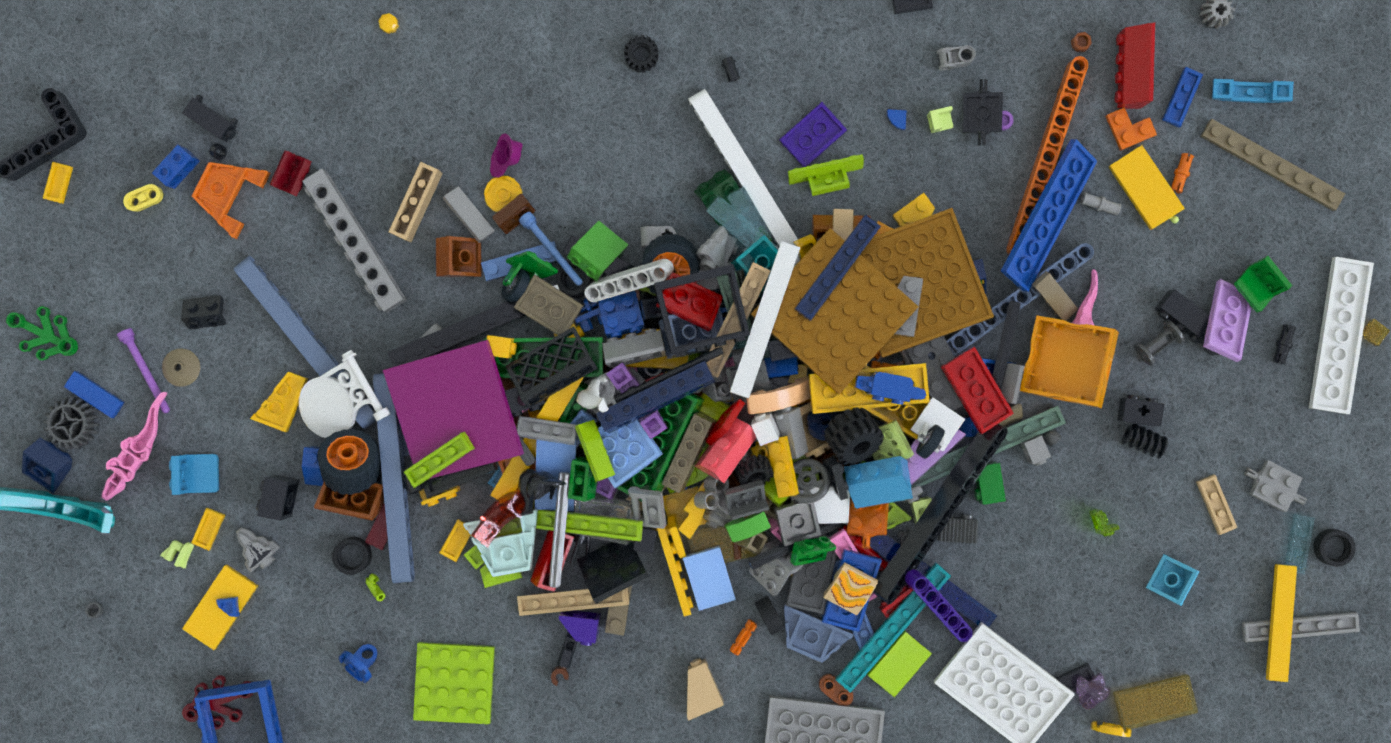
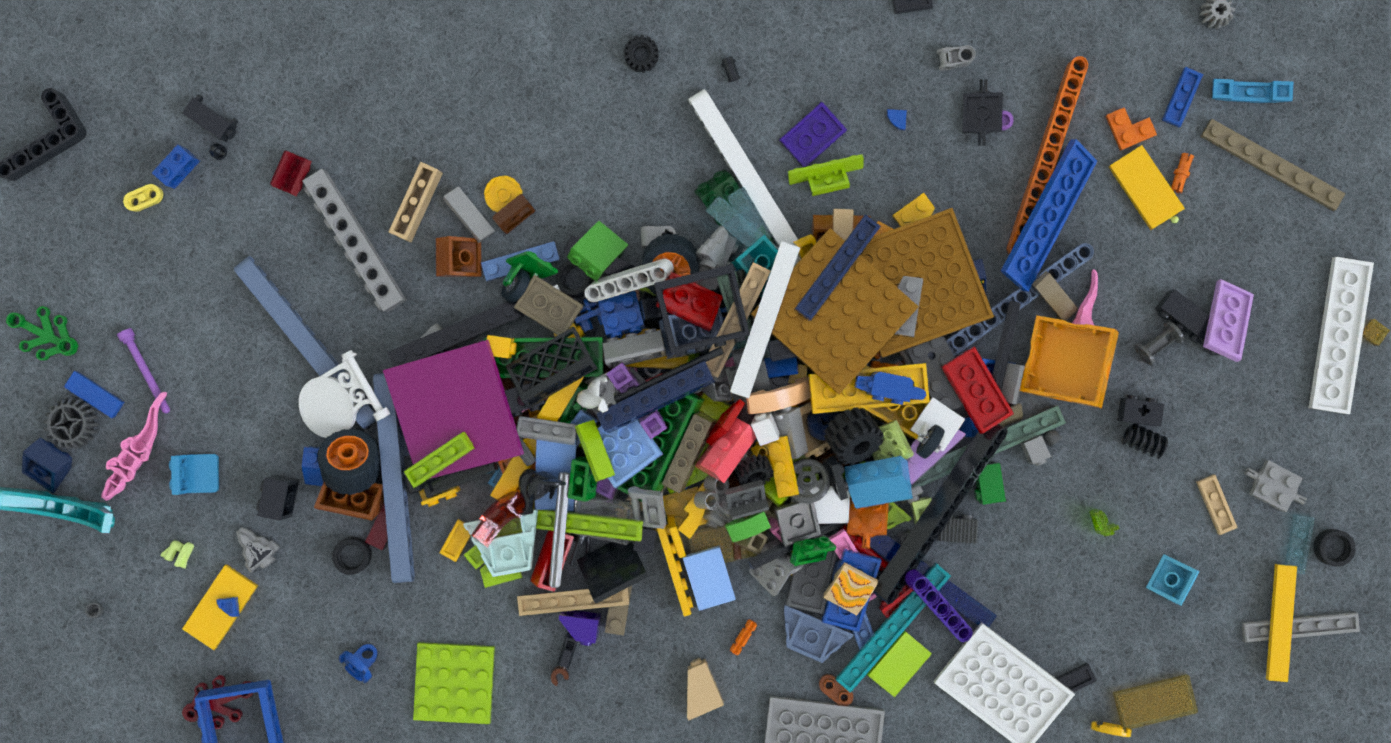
yellow tile [43,162,73,204] -> none
dark tan dish [162,348,200,387] -> none
black bracket [181,295,226,329] -> none
yellow tile [191,508,225,551] -> none
orange wing [192,162,271,239] -> none
yellow wing [250,372,308,432] -> none
lime arm [365,573,385,601] -> none
yellow tile [379,13,399,34] -> none
magenta piece [490,133,523,178] -> none
medium blue piece [519,212,583,286] -> none
black tyre [755,596,785,635] -> none
yellowish green panel [927,106,953,133] -> none
dark orange tile [1071,32,1092,52] -> none
clear purple plate [1076,673,1110,710] -> none
light grey pin [1080,192,1121,216] -> none
red slope [1114,23,1155,109] -> none
green bracket [1234,256,1292,313] -> none
black pin [1273,324,1296,365] -> none

